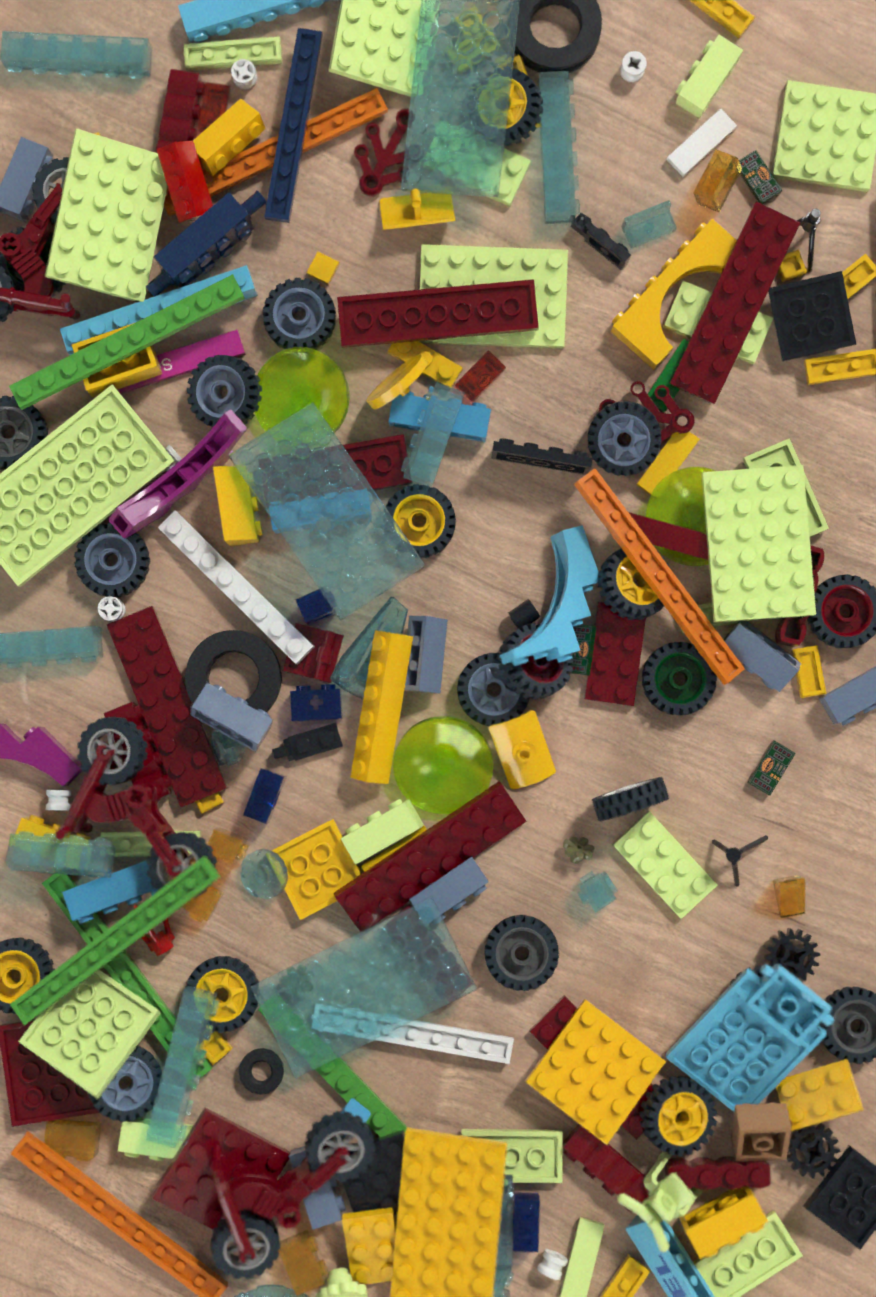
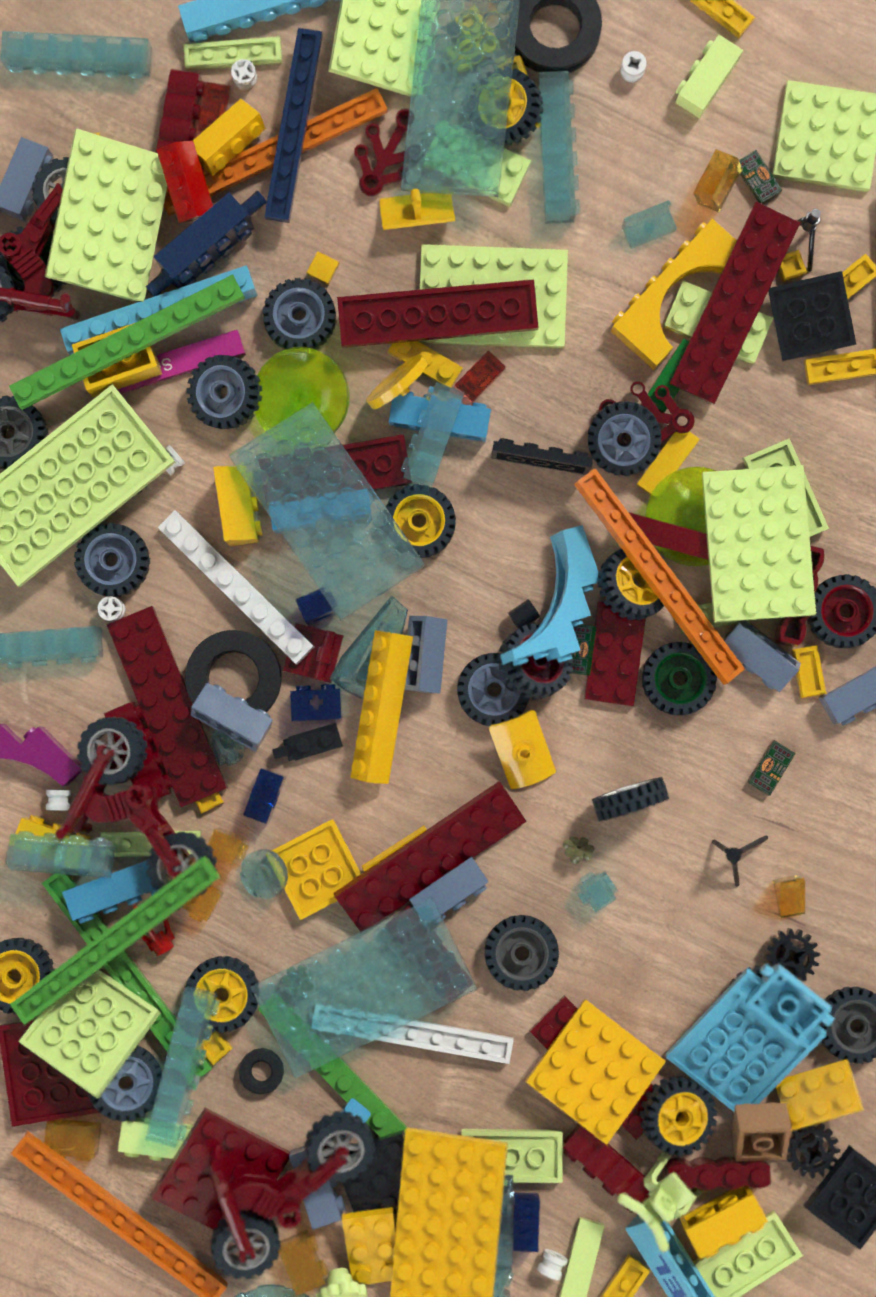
magenta arch [109,410,247,539] -> none
yellowish green brick [341,799,424,865] -> none
clear neon green dish [393,716,493,814] -> none
black hinge [571,213,631,270] -> none
yellowish green plate [612,811,718,919] -> none
white tile [667,109,737,177] -> none

